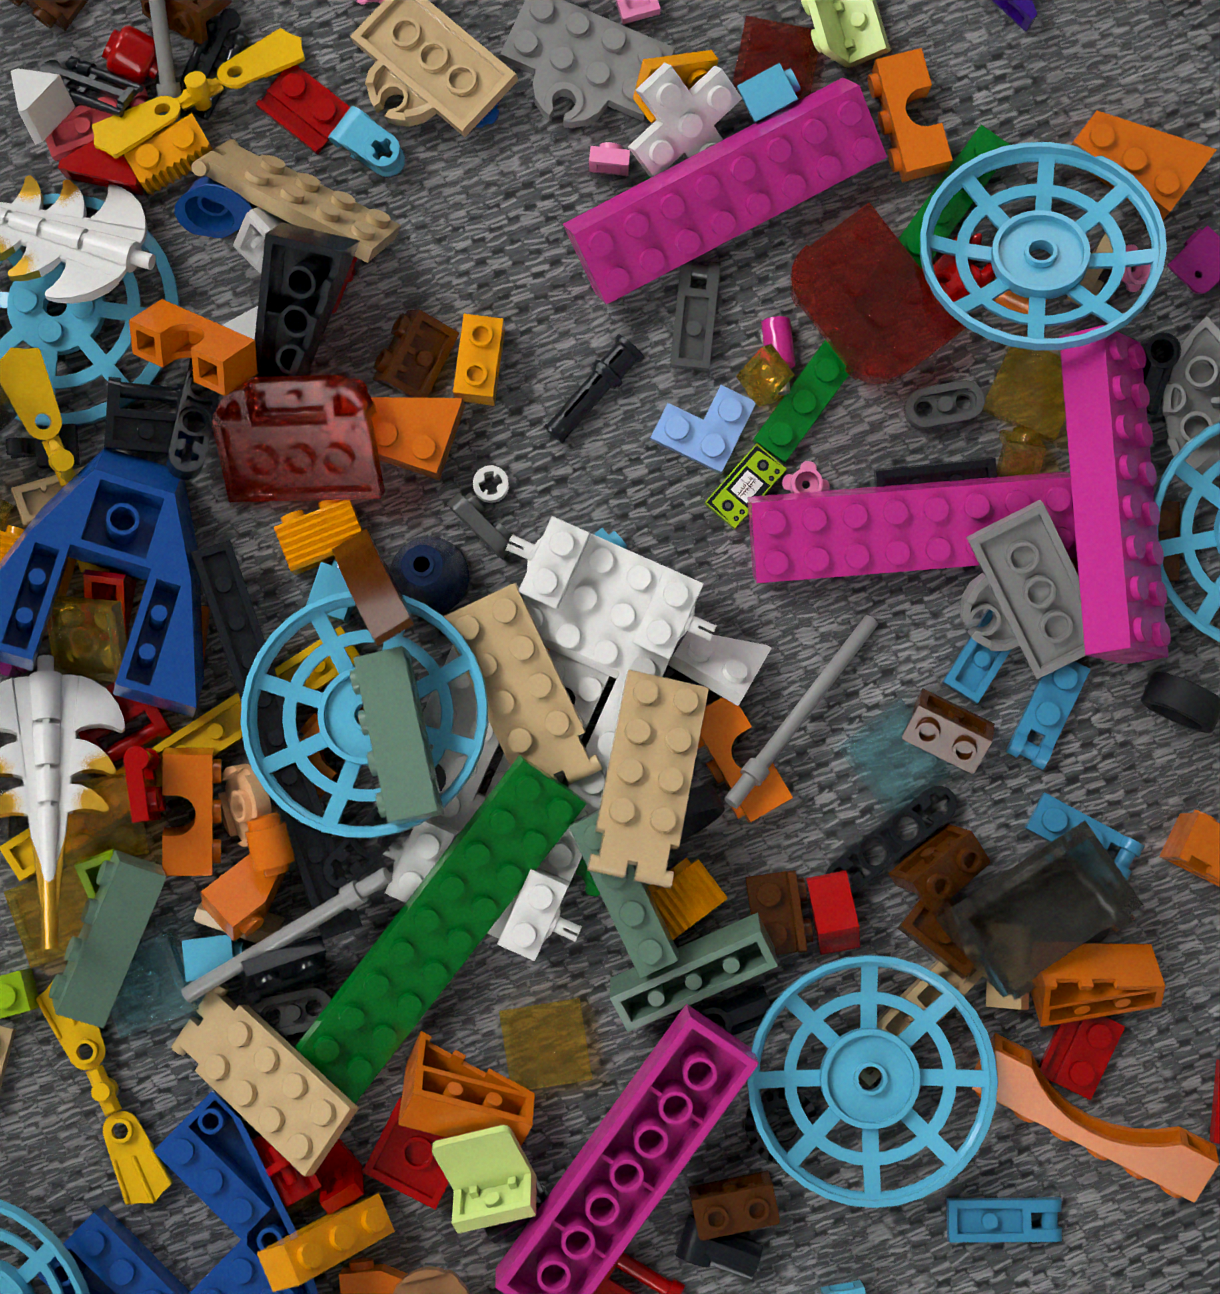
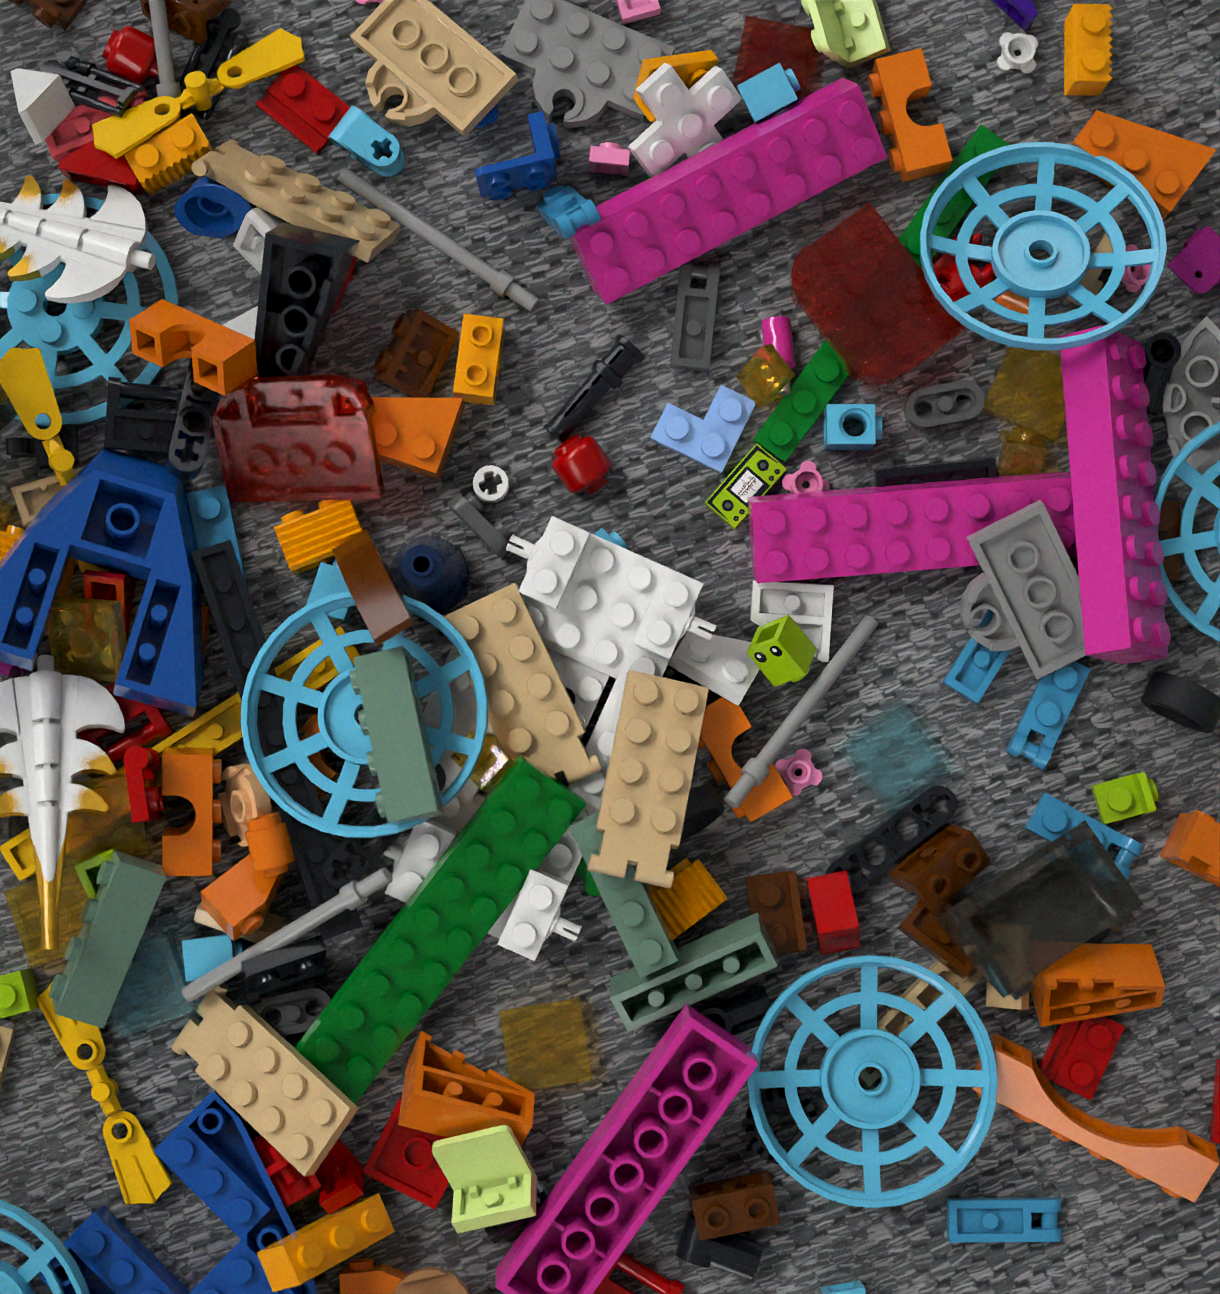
bracket [902,688,995,773] -> none
none -> dark azure plate [186,485,249,593]
none -> light grey bar [338,167,540,312]
none -> clear yellow bracket [450,729,516,793]
none -> blue bracket [474,111,561,201]
none -> dark azure plate [535,185,601,240]
none -> red head [552,433,611,495]
none -> lime brick [746,615,817,687]
none -> white wing [750,580,834,662]
none -> bright pink plate [775,749,822,796]
none -> medium azure brick [823,404,882,450]
none -> white plate [997,32,1038,74]
none -> light orange brick [1064,4,1113,96]
none -> lime bracket [1091,772,1158,825]

